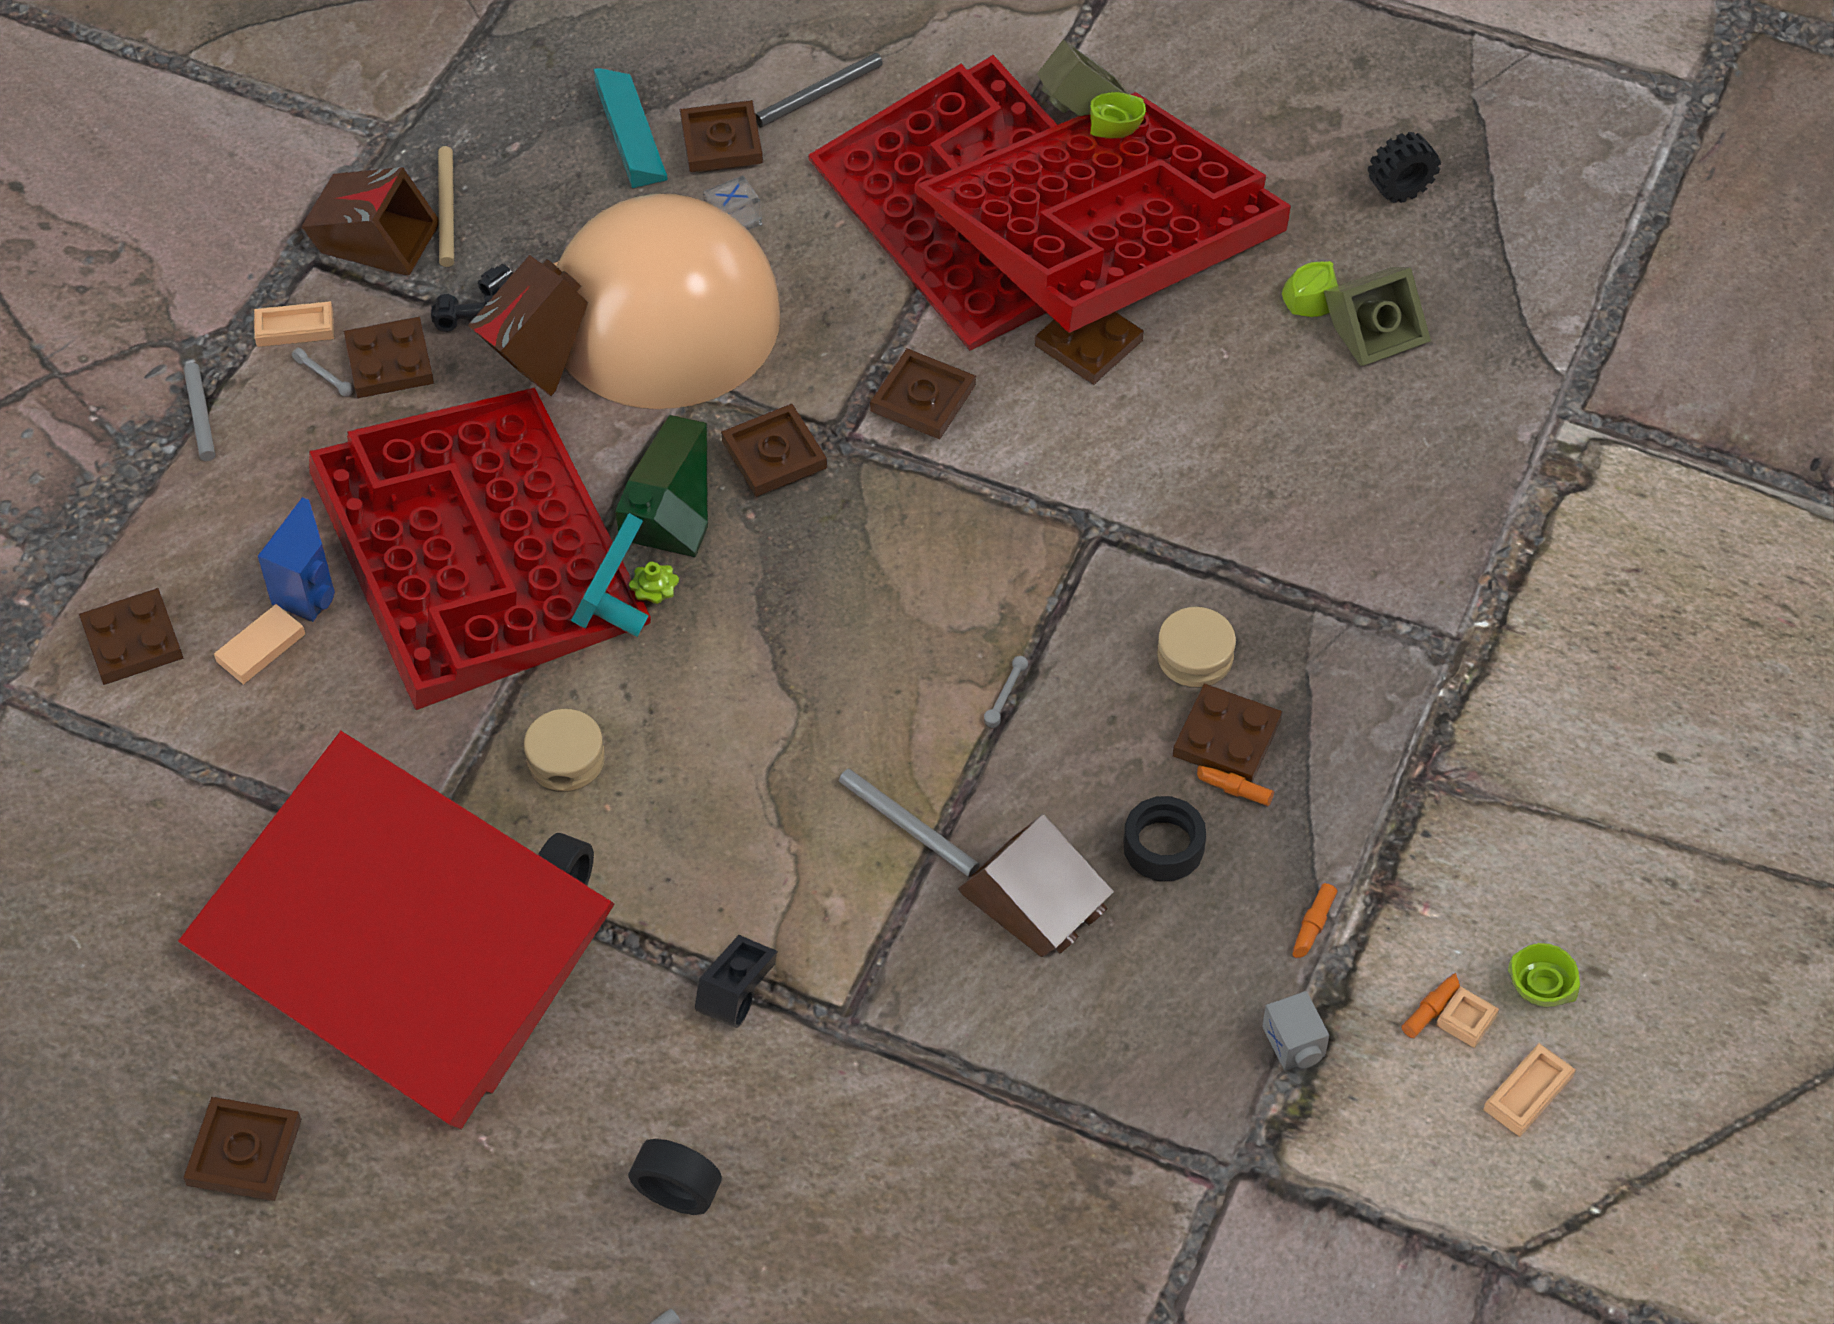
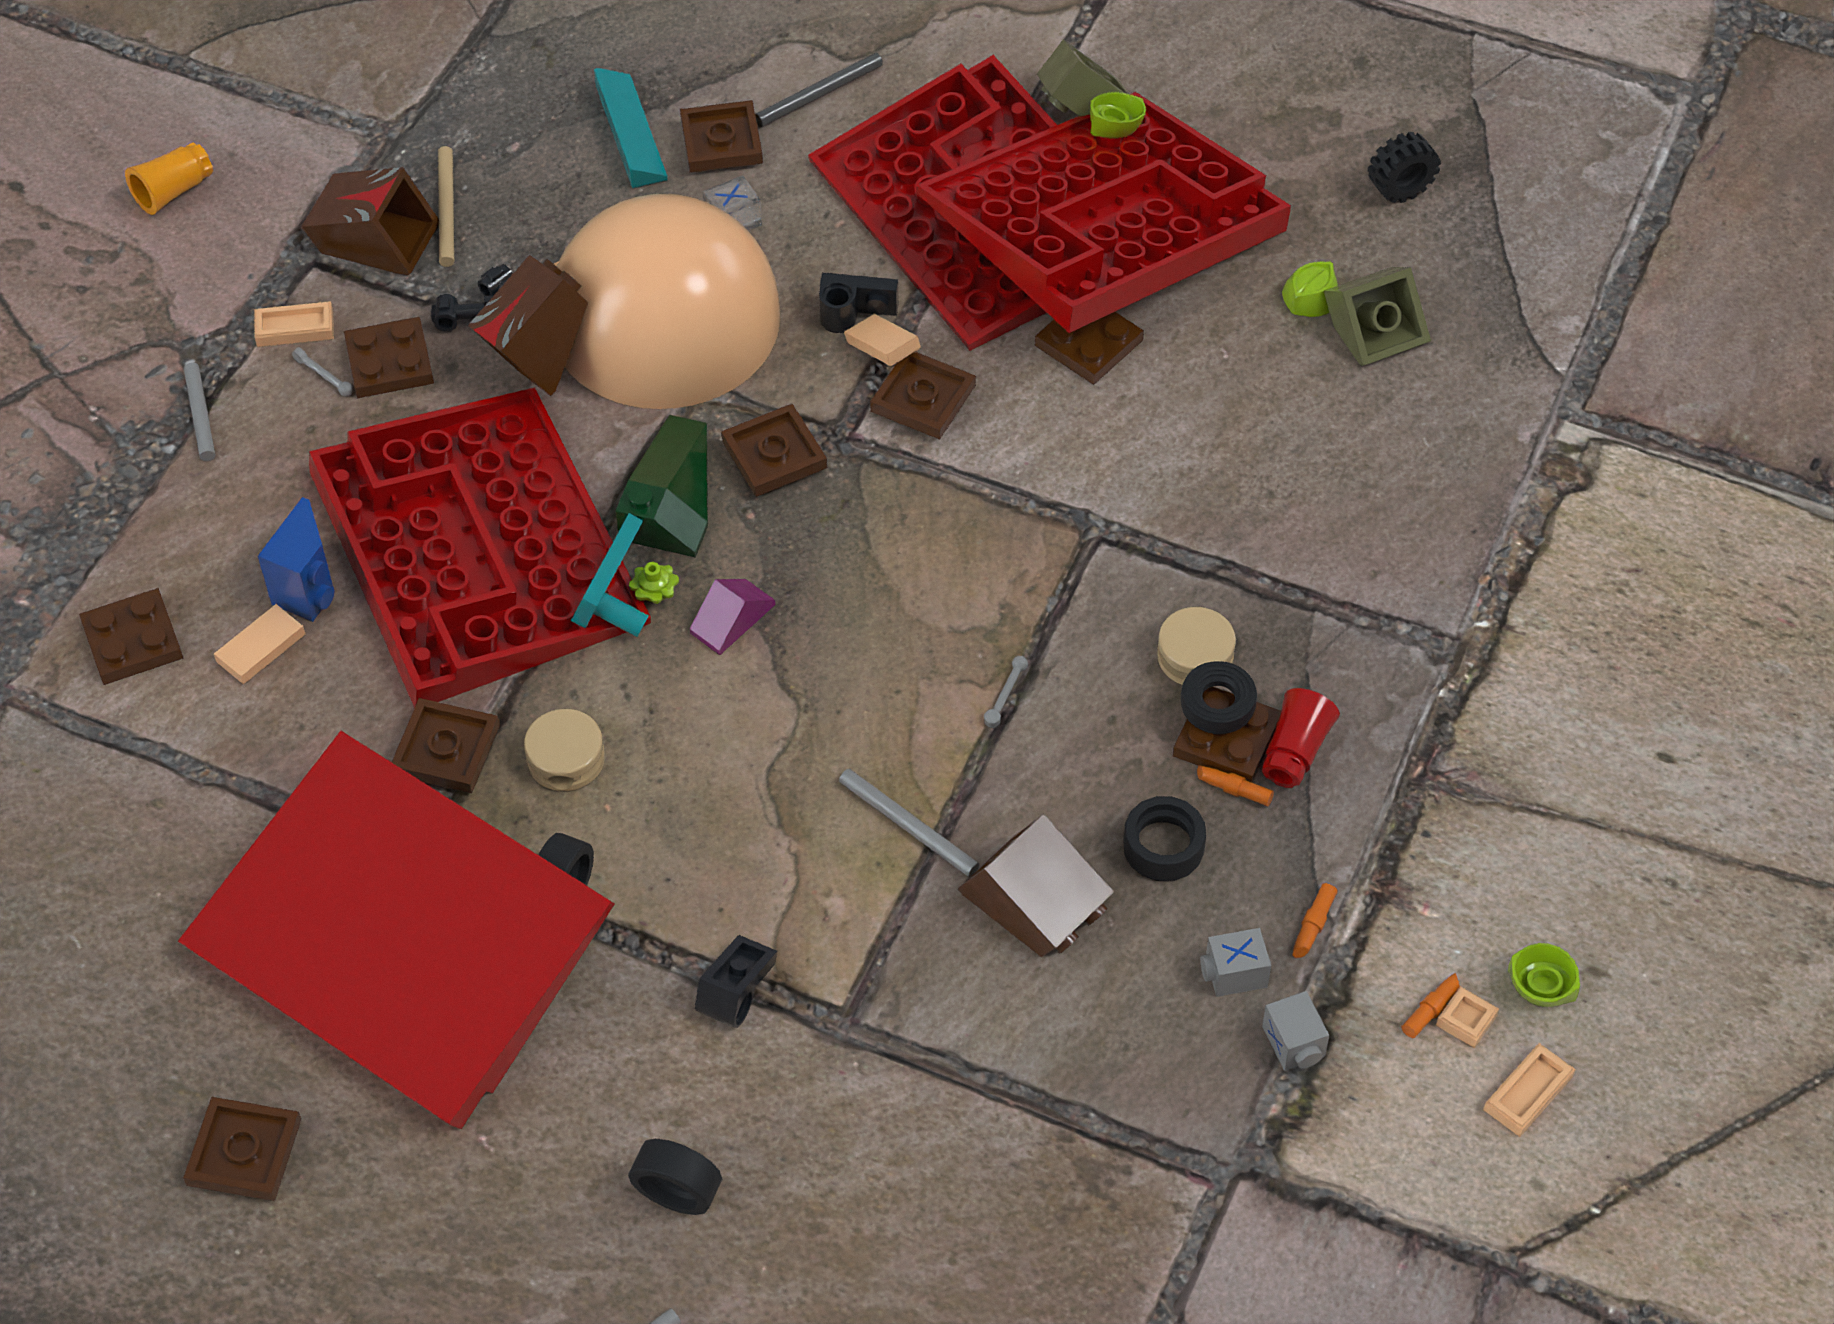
none -> light orange plant [125,142,213,215]
none -> reddish brown plate [392,698,500,793]
none -> slope [690,579,776,655]
none -> black plate [819,272,899,333]
none -> light nougat tile [844,314,921,366]
none -> black tyre [1180,661,1257,734]
none -> light grey brick [1200,928,1271,997]
none -> red plant [1262,688,1340,788]

